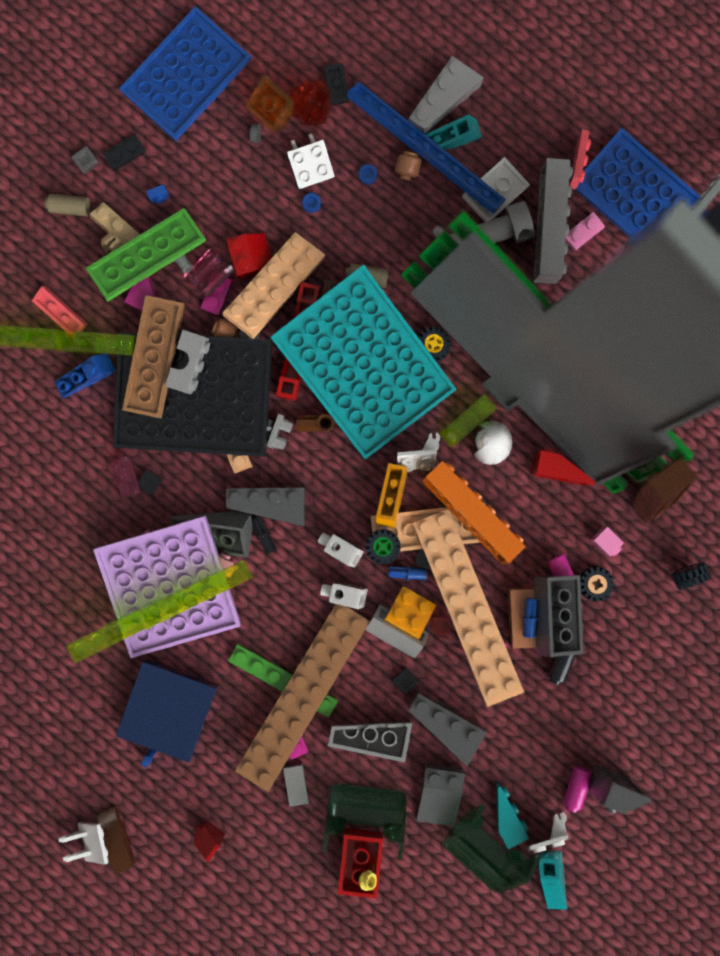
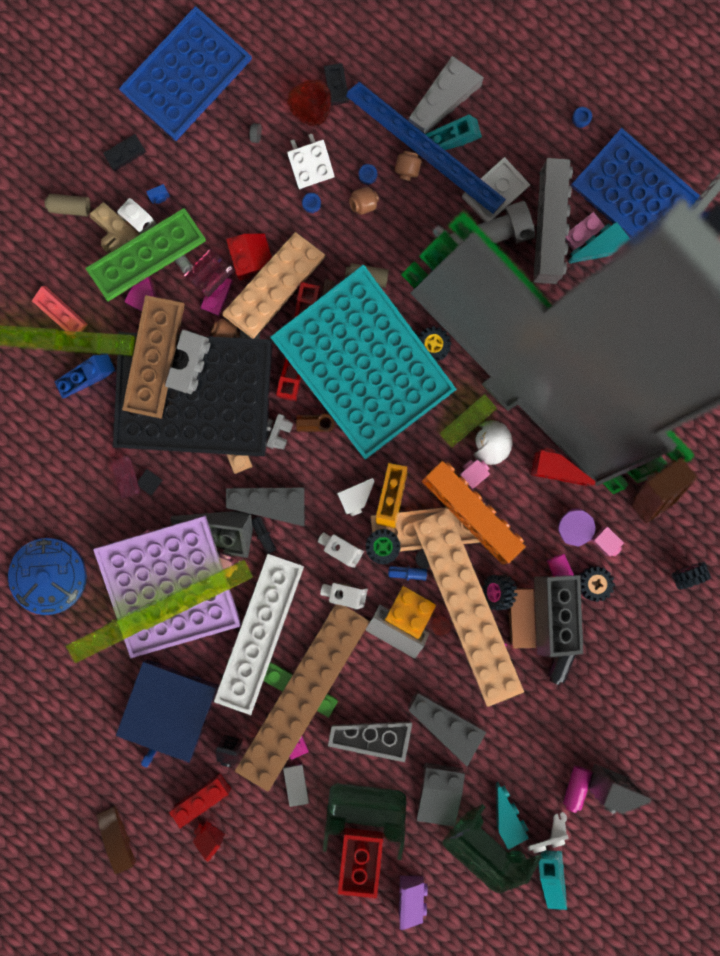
white plate [58,822,108,865] -> none
flat silver plate [71,146,99,174] -> none
clear orange slope [245,75,294,132] -> none
light yellow plate [359,870,377,891] -> none
black tile [392,667,419,695] -> none
white plate [397,433,440,472] -> none
blue axle [522,598,538,638] -> none
coral plate [569,129,591,189] -> none
none -> blue dish [8,538,87,615]
none -> white torso [117,198,157,235]
none -> red brick [169,773,231,828]
none -> white plate [214,554,304,715]
none -> black slope [216,734,243,767]
none -> white slope [337,478,374,516]
none -> nougat head [349,187,379,215]
none -> medium lavender slope [399,875,428,930]
none -> bright pink brick [459,460,490,489]
none -> black wheel [482,574,517,610]
none -> medium lavender hat [558,508,595,547]
none -> teal slope [568,222,629,263]
none -> blue tile [572,107,592,128]

